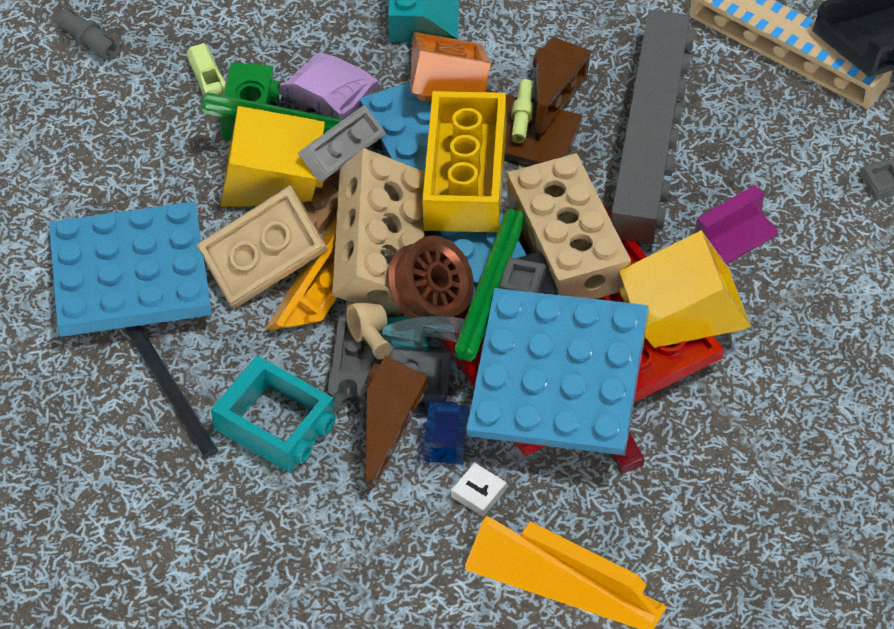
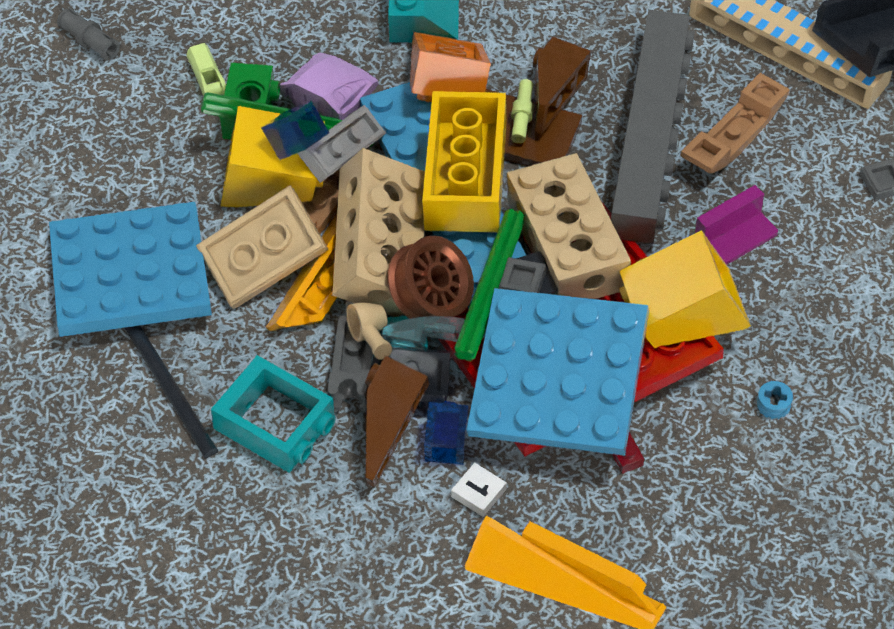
none -> brick [261,101,330,160]
none -> medium nougat slope [680,73,790,174]
none -> dark azure bush [757,381,793,419]

